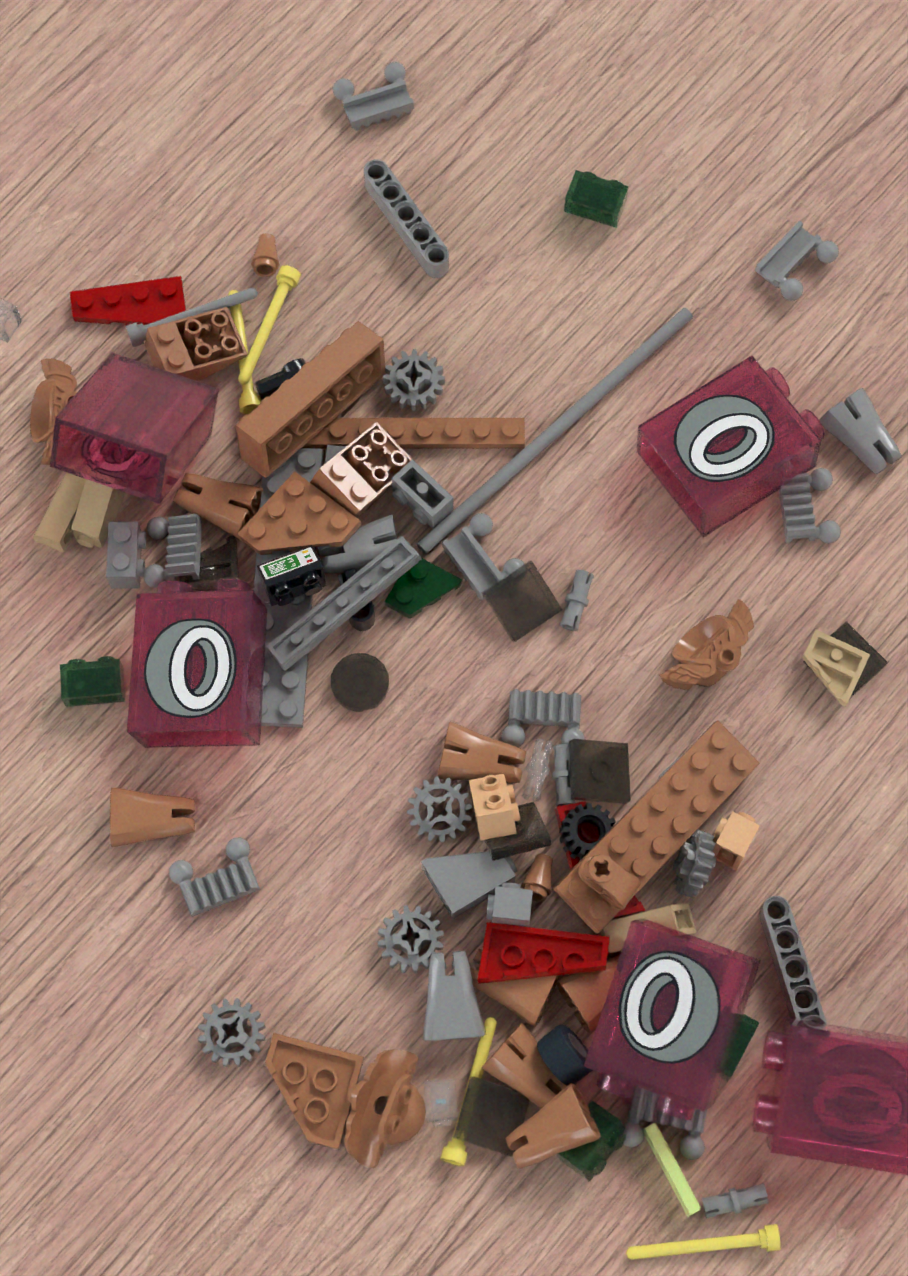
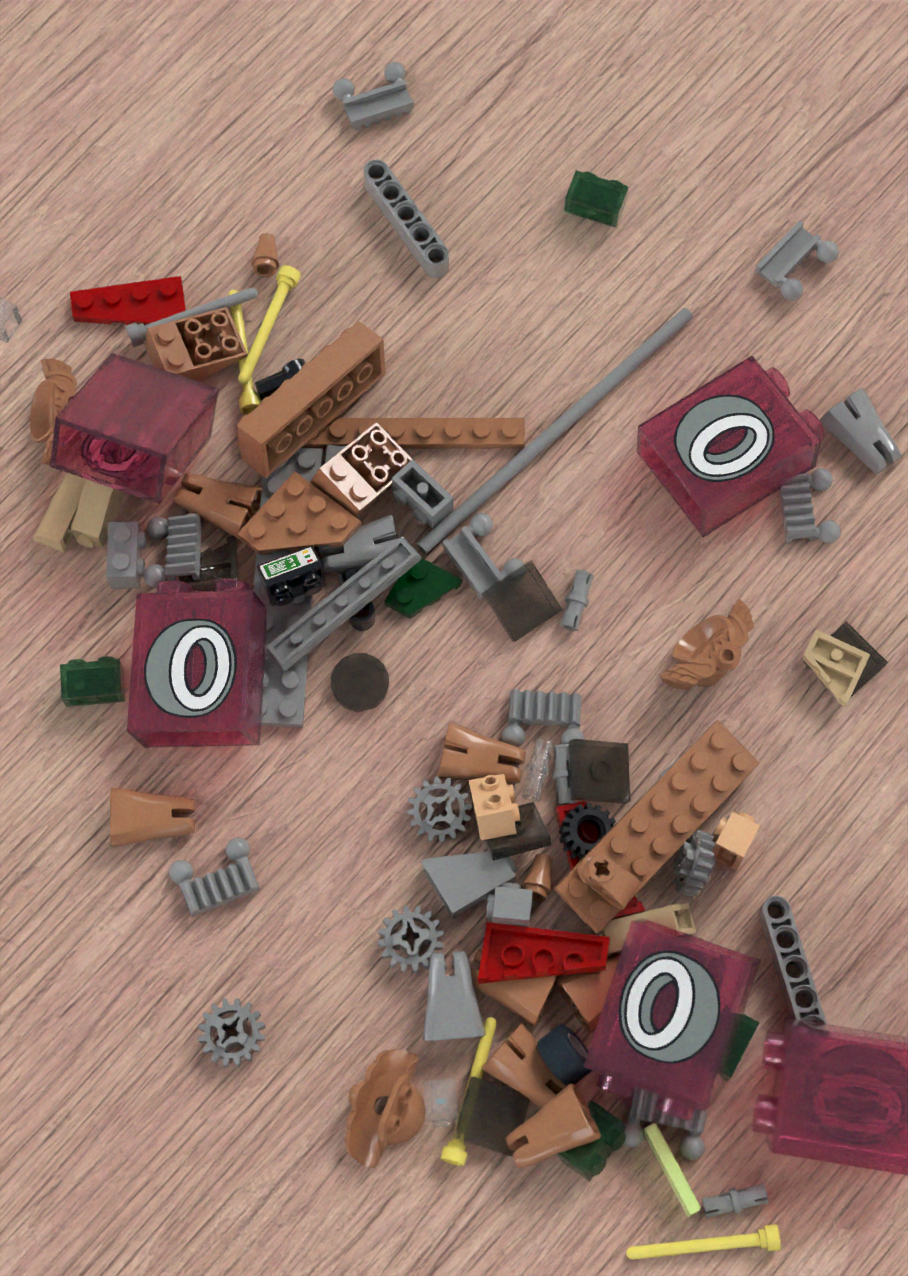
nougat plate [265,1033,364,1150] -> none
light grey gear [383,349,445,411] -> none

